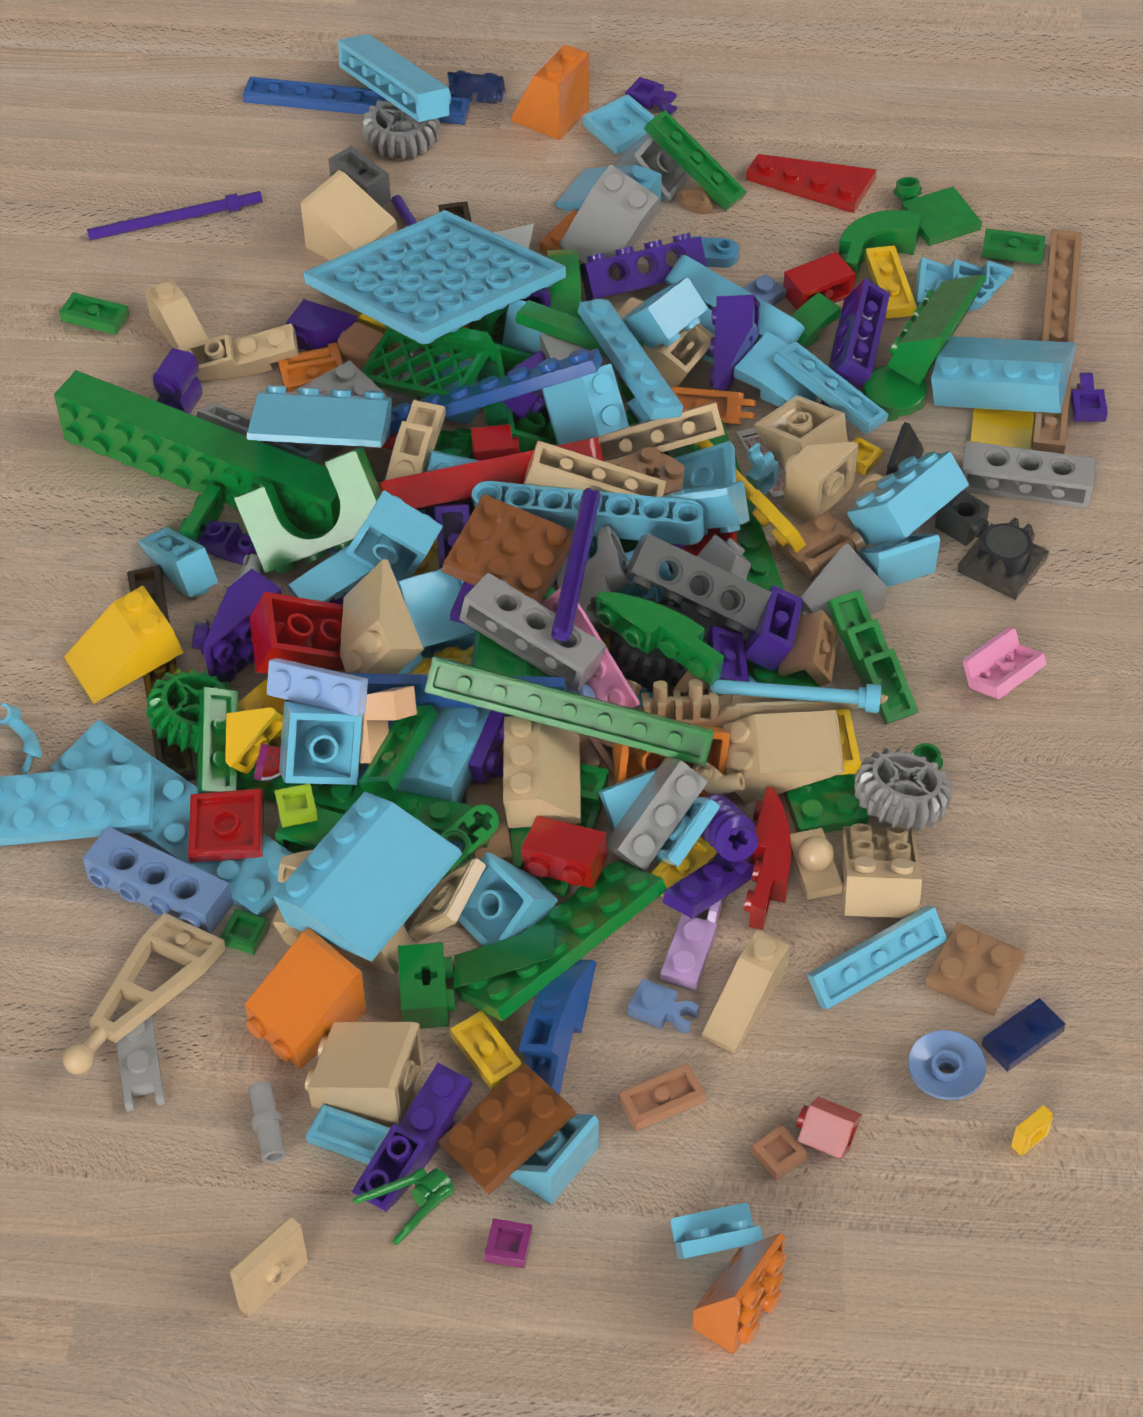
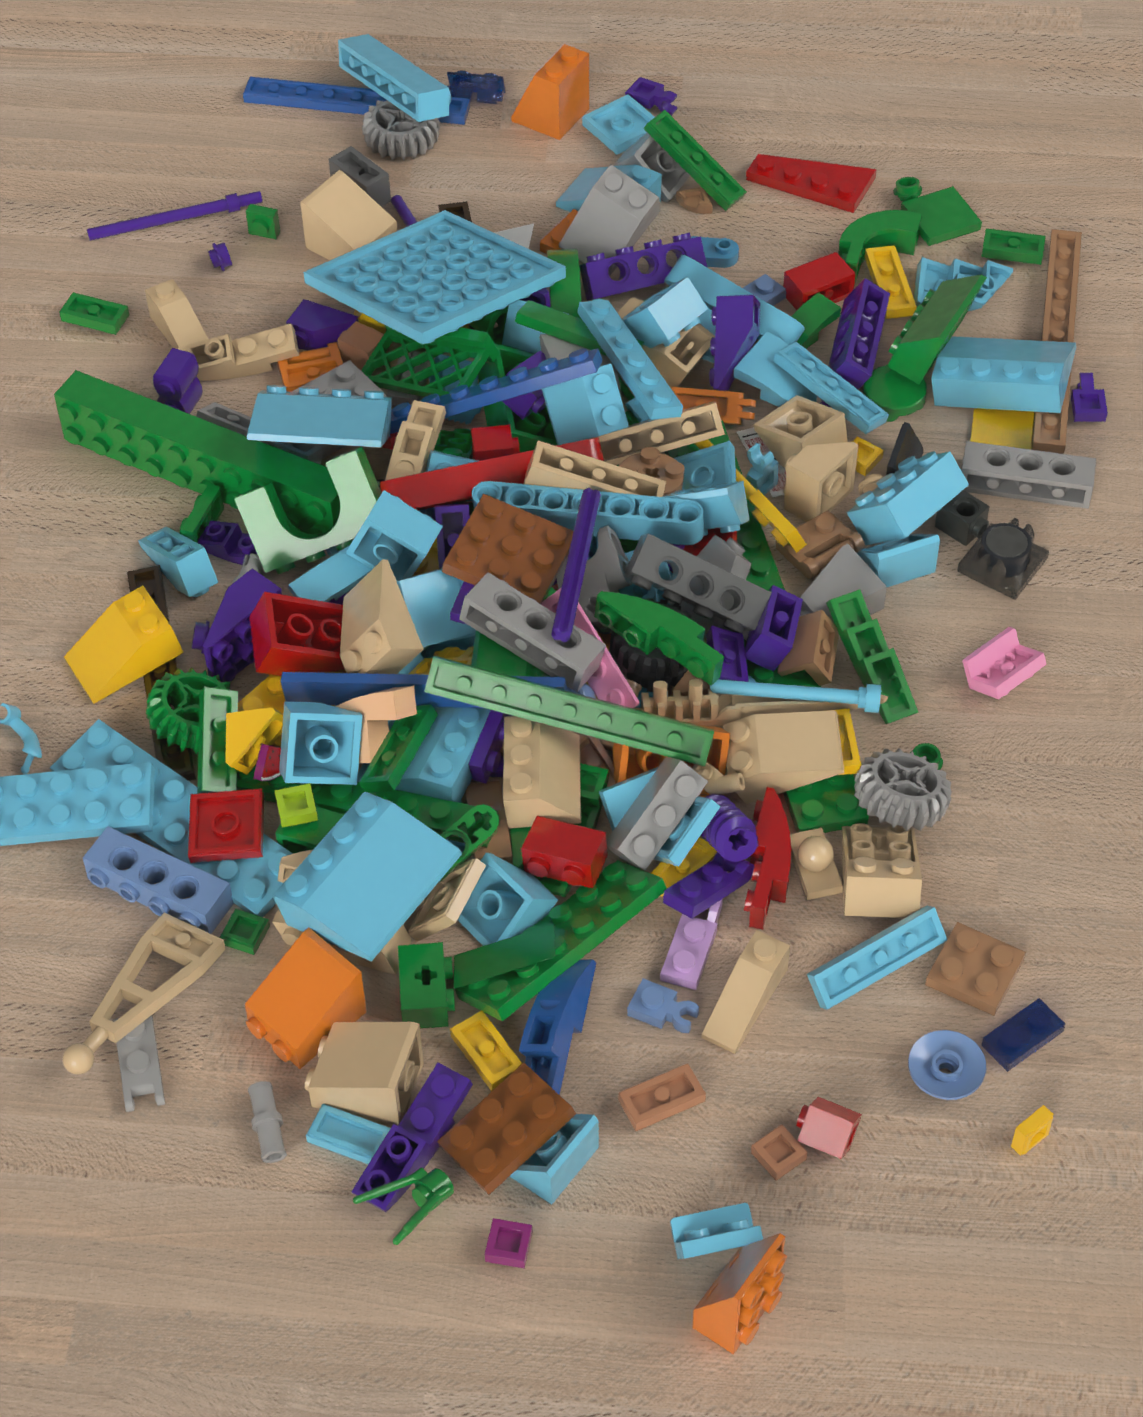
tan plate [230,1217,308,1317] -> none
light blue plate [267,658,368,716] -> none
none -> dark purple plate [208,242,232,272]
none -> green plate [246,204,280,240]

